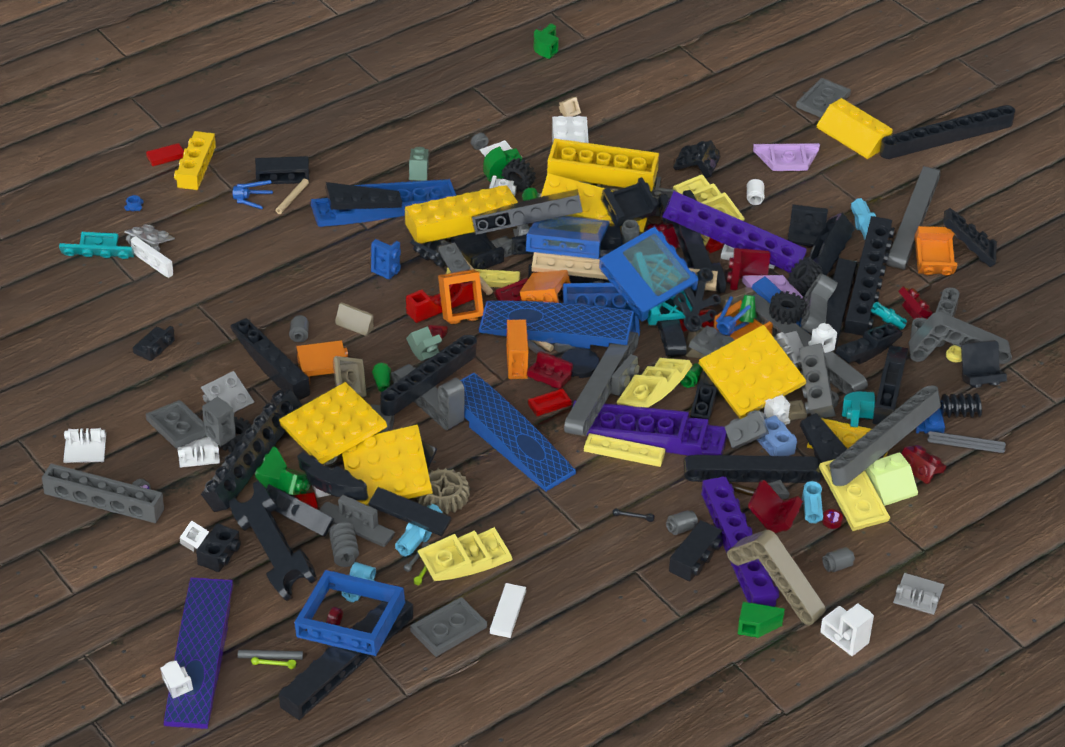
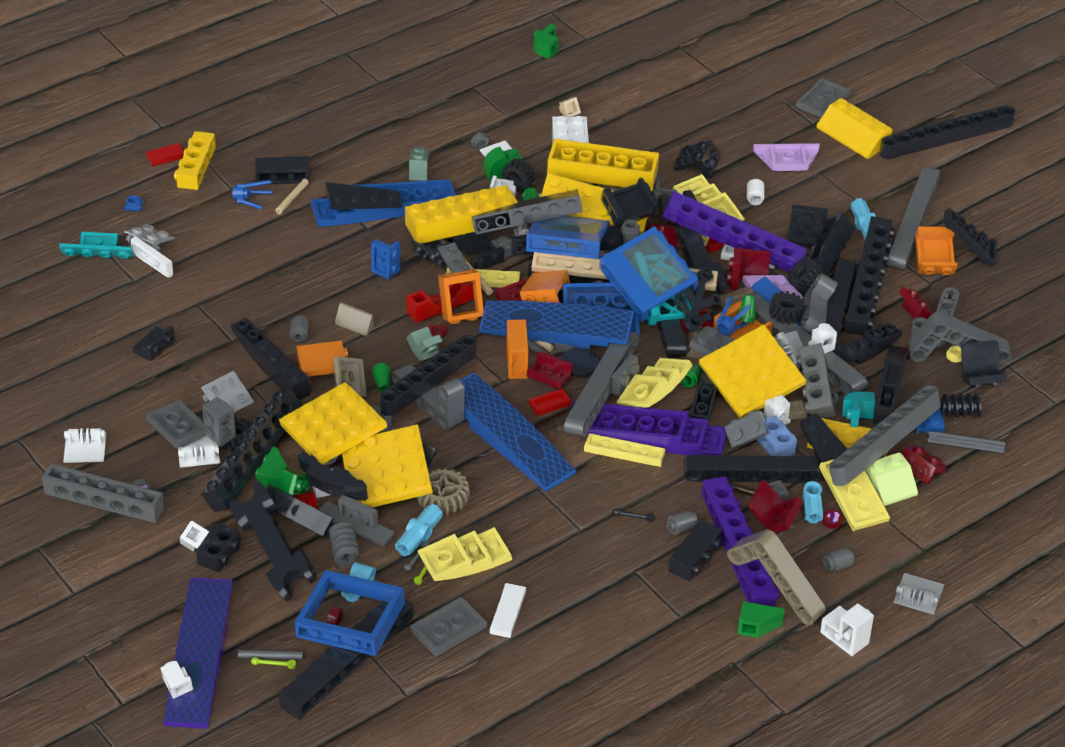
black tile [369,487,451,537] -> none
teal pin [871,302,907,330] -> none

